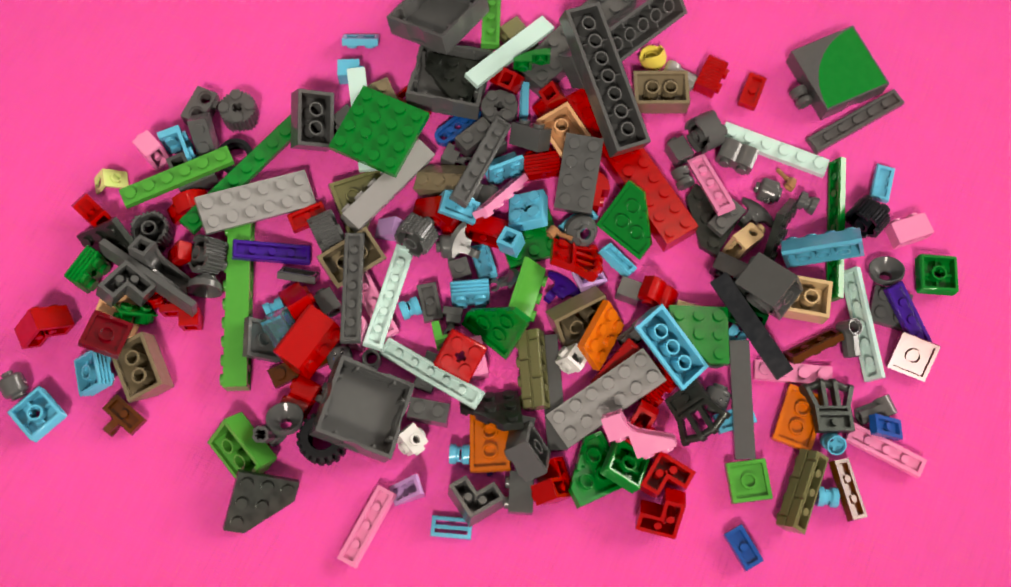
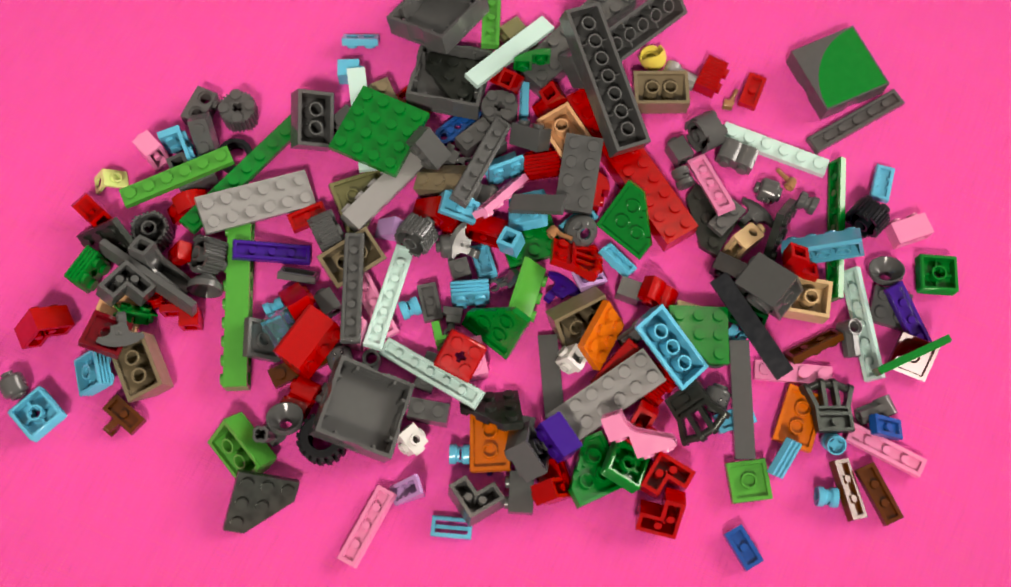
olive brick [516,328,550,411] -> none
olive brick [776,449,829,535] -> none
dark grey wheel [789,84,814,110] -> none
none -> dark grey piece [96,311,144,347]
none -> dark grey brick [406,126,451,170]
none -> dark grey tile [508,194,567,215]
none -> dark purple slope [535,411,583,463]
none -> medium nougat hand [722,89,739,111]
none -> medium azure tile [767,437,803,479]
none -> red brick [782,242,819,282]
none -> reddish brown plate [854,462,904,526]
none -> green tile [872,334,952,377]

